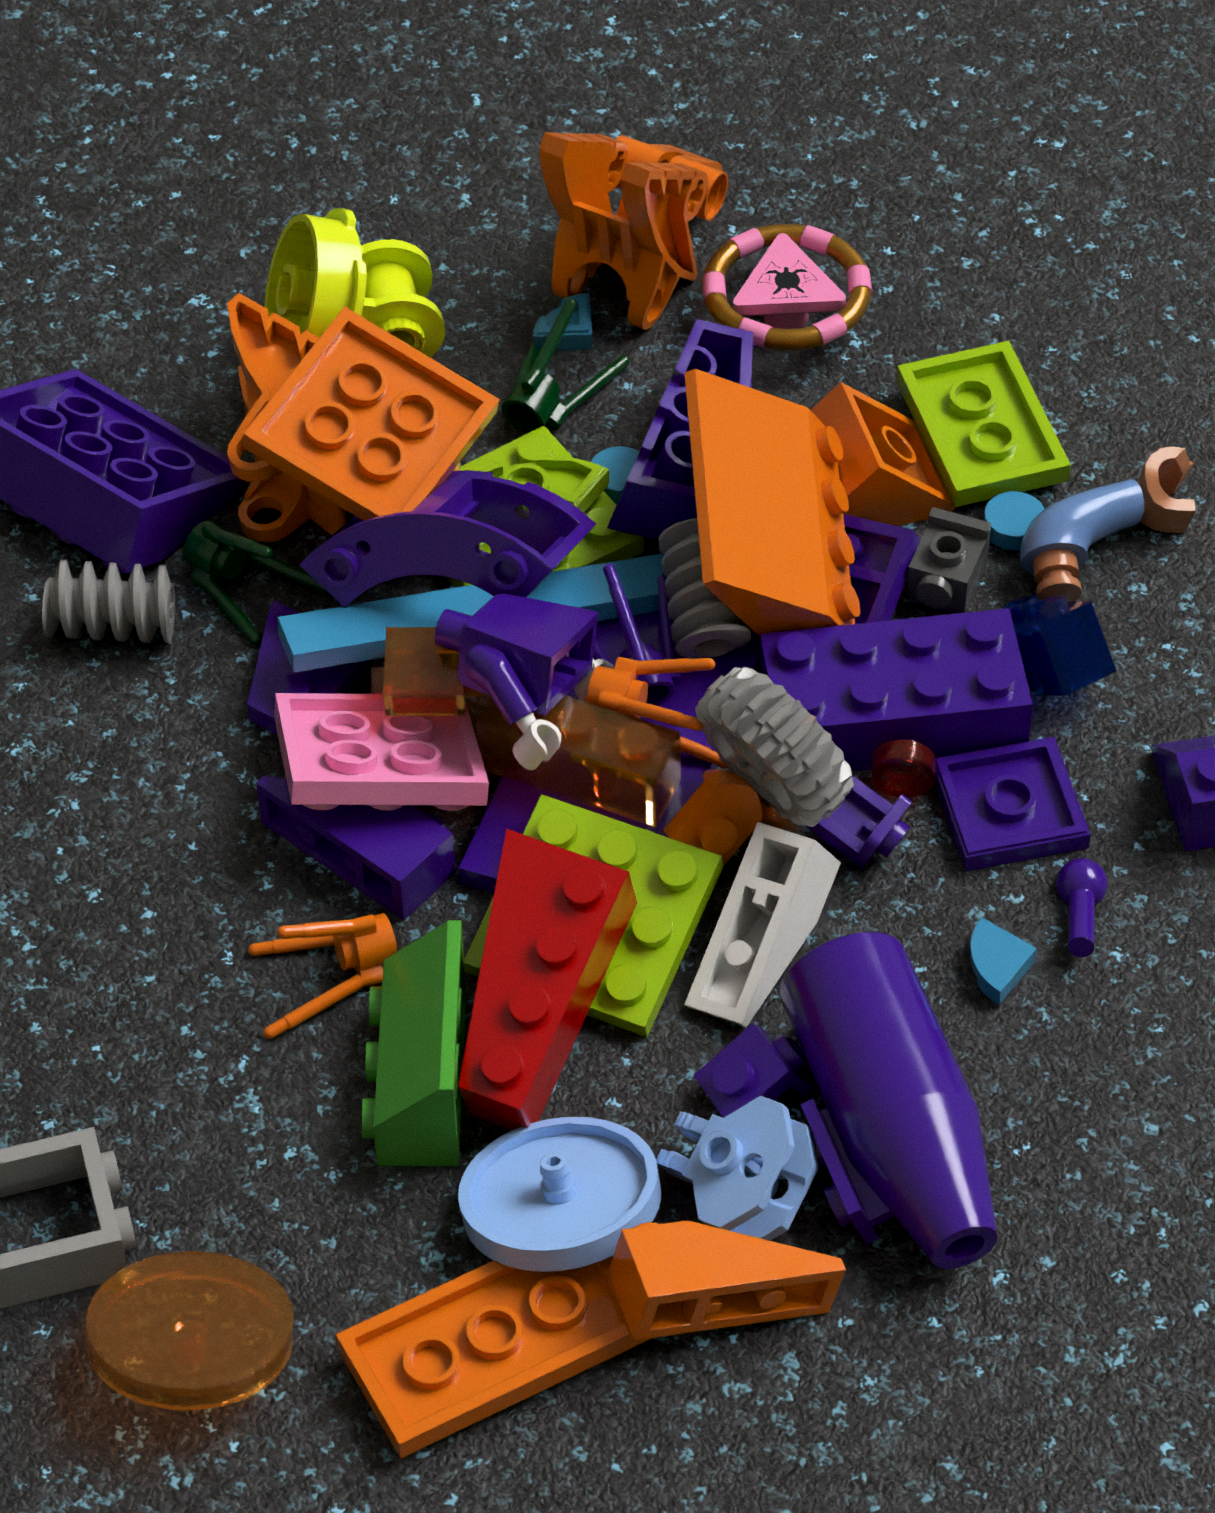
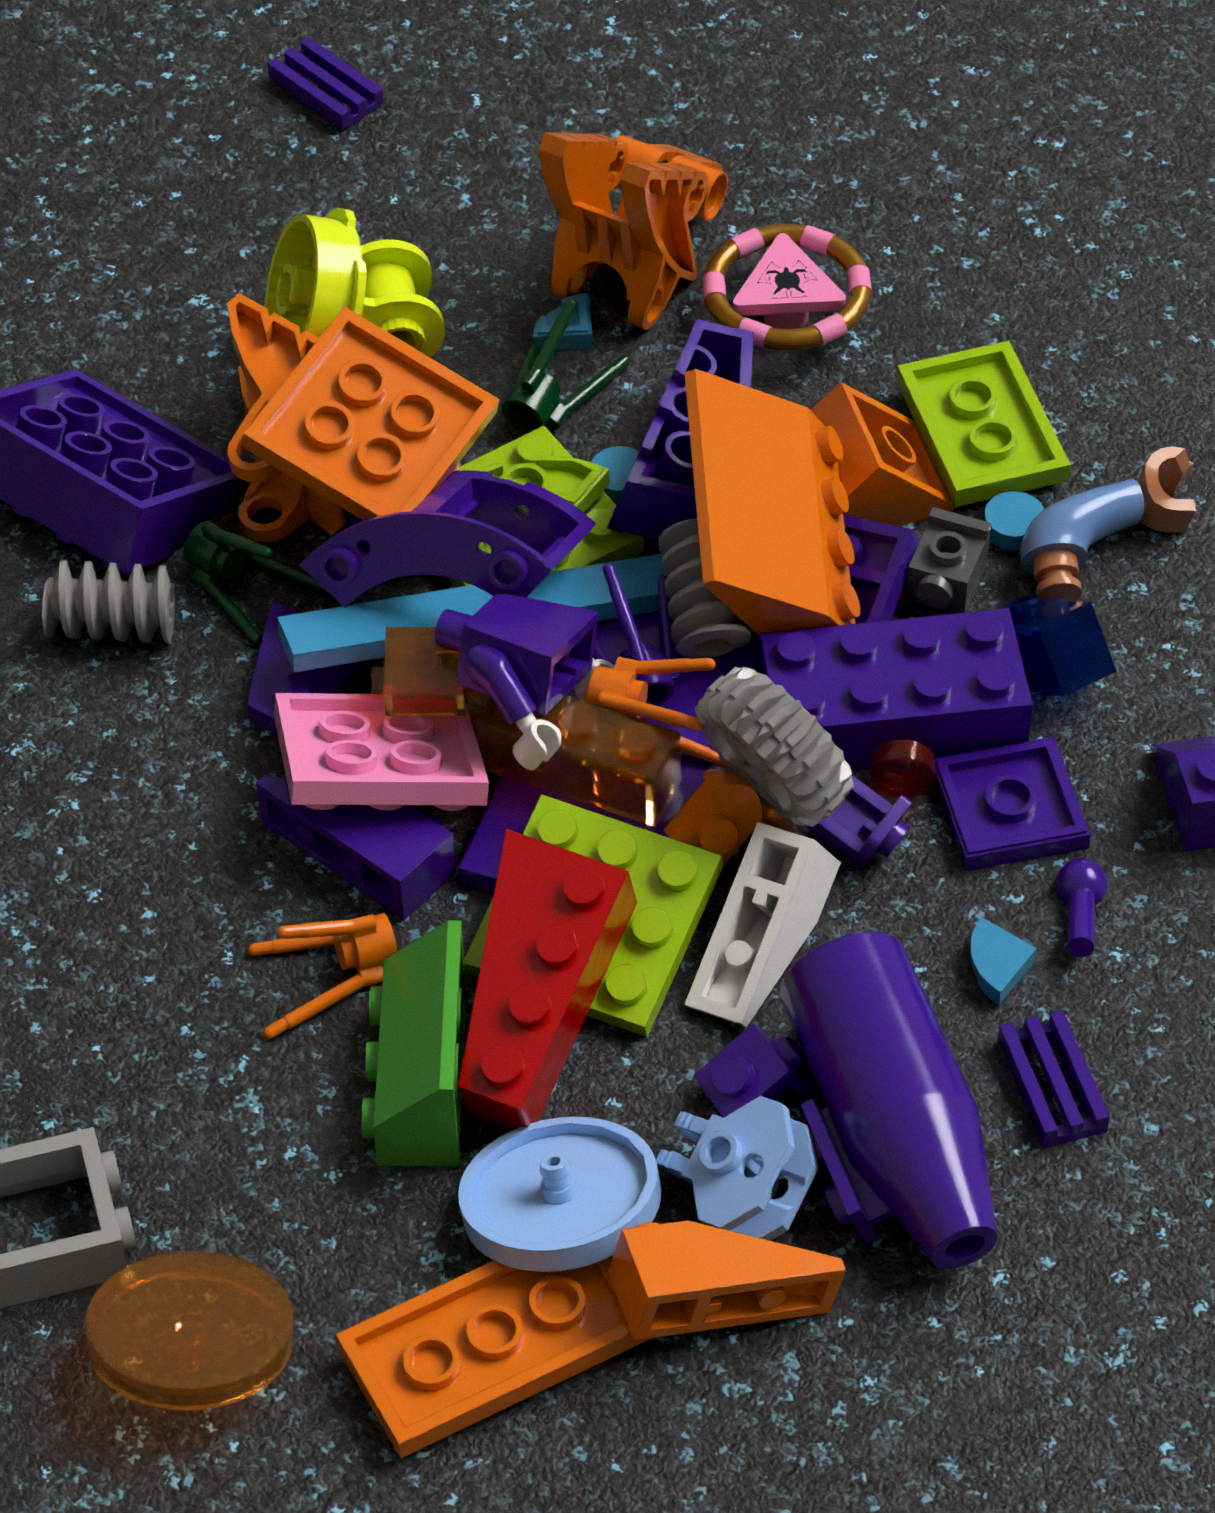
none -> dark purple tile [267,37,383,130]
none -> dark purple tile [998,1010,1110,1148]

